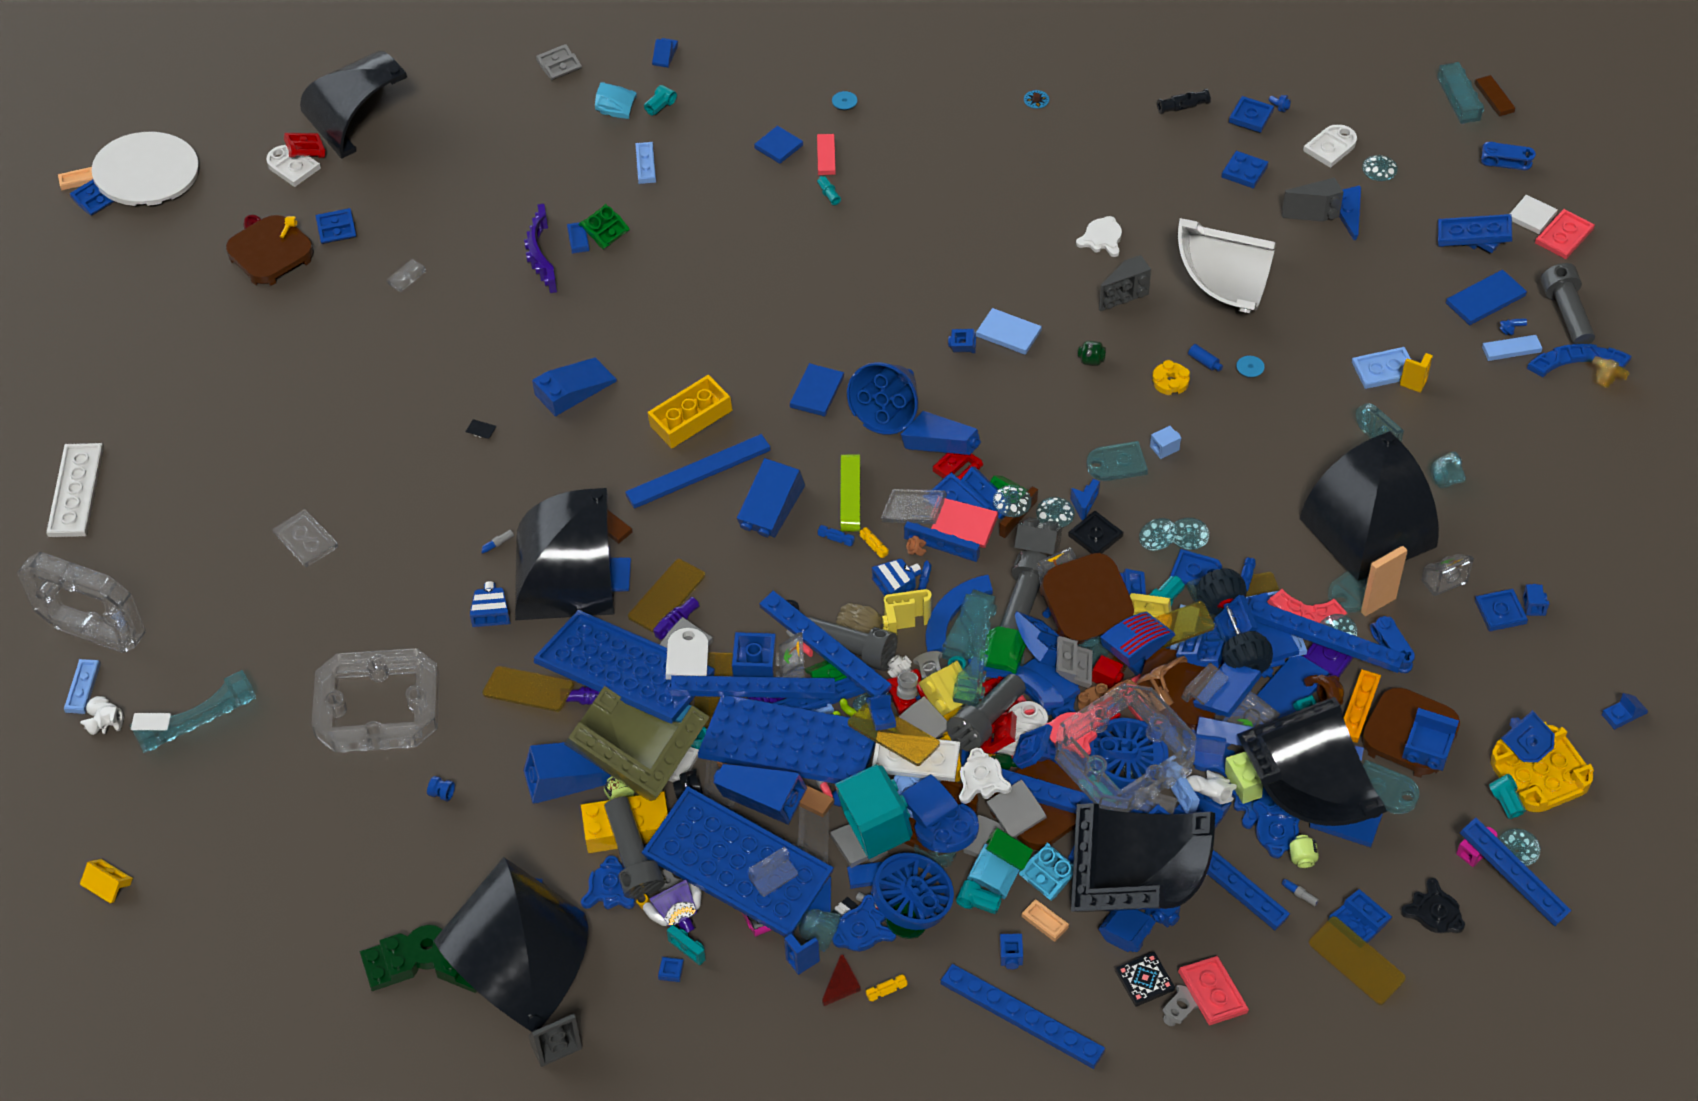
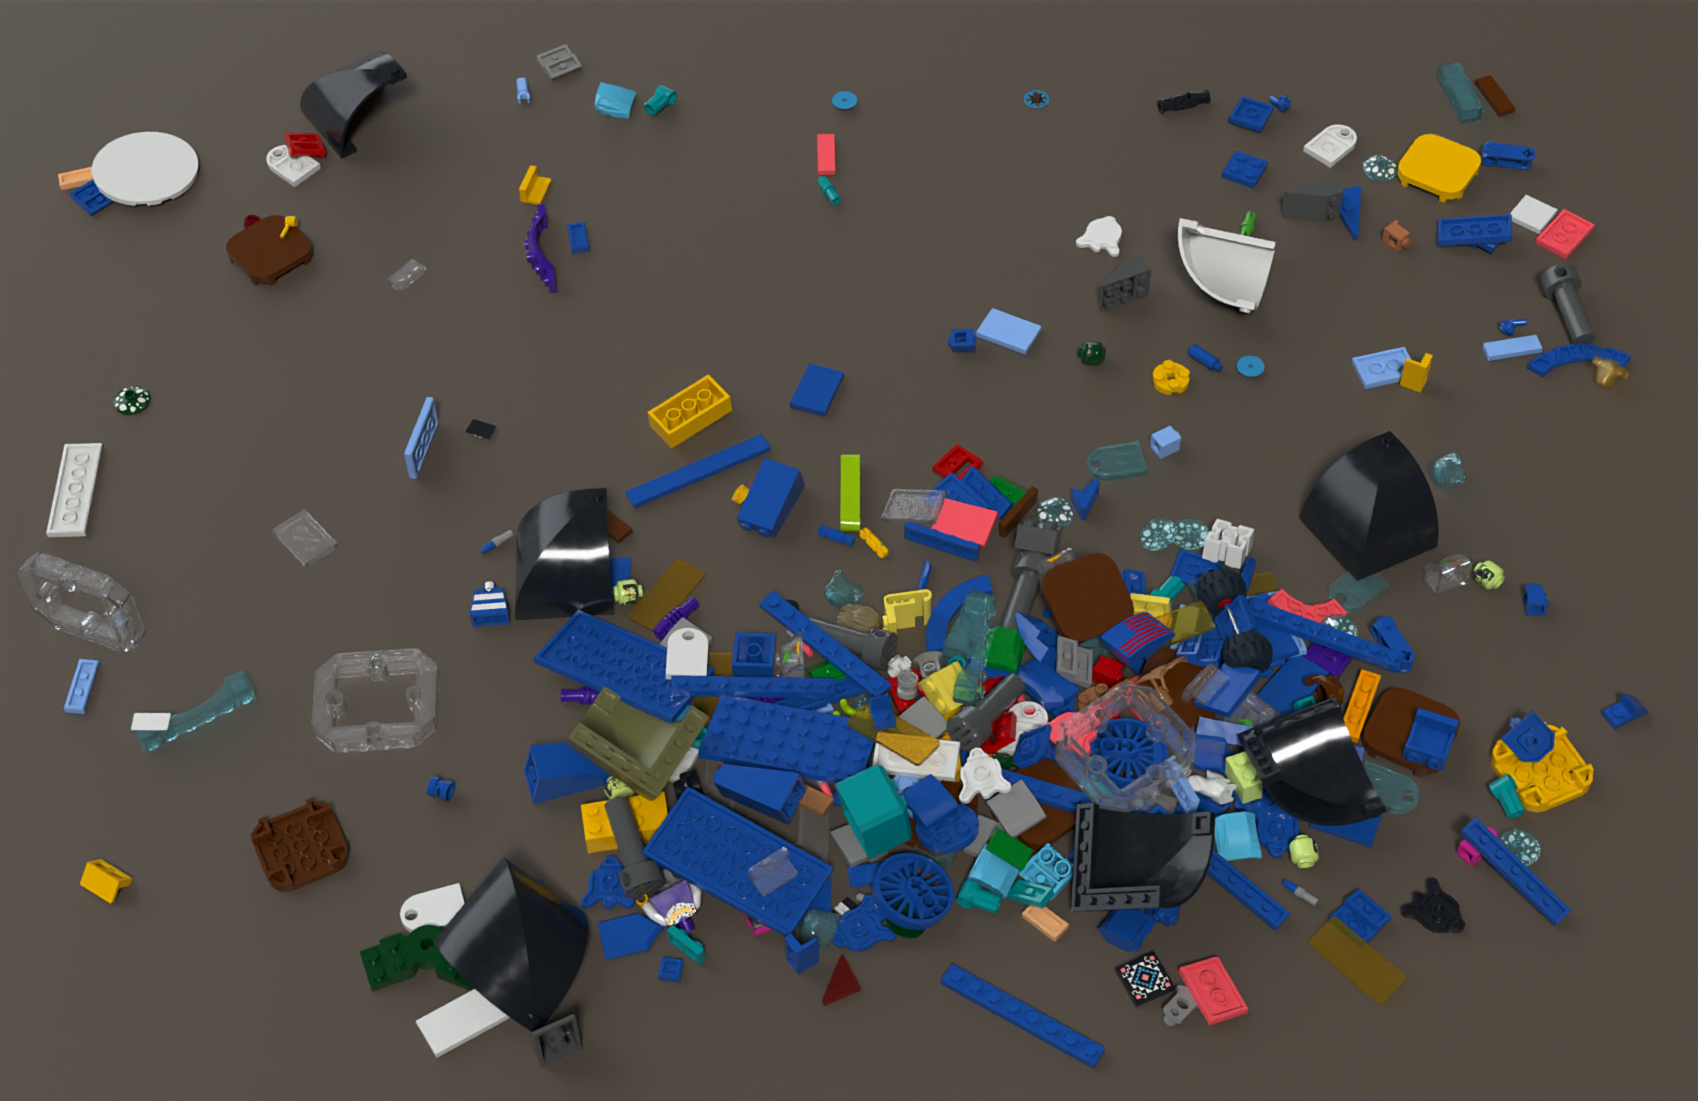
white animal [80,696,124,735] -> none
blue slope [315,208,356,244] -> none
clear yellow piece [482,666,574,712] -> none
blue slope [532,357,617,417] -> none
green slope [578,204,630,249] -> none
light blue tile [635,142,656,184] -> none
blue slope [652,38,678,68] -> none
blue tile [754,126,803,164] -> none
blue cone [847,362,918,434] -> none
yellow axle [866,974,908,1002] -> none
blue torso [872,559,922,596] -> none
blue slope [901,411,981,455] -> none
nougat plate [906,536,926,556] -> none
clear light blue dish [993,485,1032,517] -> none
blue brick [1000,934,1023,970] -> none
black tile [1068,511,1124,554] -> none
clear light blue tile [1356,403,1404,441] -> none
light nougat tile [1361,546,1408,617] -> none
blue tile [1446,269,1527,326] -> none
blue tile [1475,589,1528,632] -> none
none -> dark green dish [113,386,151,415]
none -> reddish brown tile [251,798,349,892]
none -> white tile [400,883,465,933]
none -> light blue tile [404,397,439,479]
none -> white tile [416,989,510,1058]
none -> light blue bar [516,78,531,104]
none -> yellow panel [519,165,551,205]
none -> blue tile [597,913,665,960]
none -> yellowish green head [613,579,643,606]
none -> yellow tile [732,484,750,505]
none -> clear light blue hair [824,569,864,609]
none -> teal plate [1007,879,1054,909]
none -> white brick [1202,519,1255,569]
none -> medium azure slope [1214,811,1262,861]
none -> bright green pin [1240,211,1257,237]
none -> nougat brick [1382,220,1412,252]
none -> yellow tile [1397,134,1481,202]
none -> yellowish green head [1474,560,1505,590]

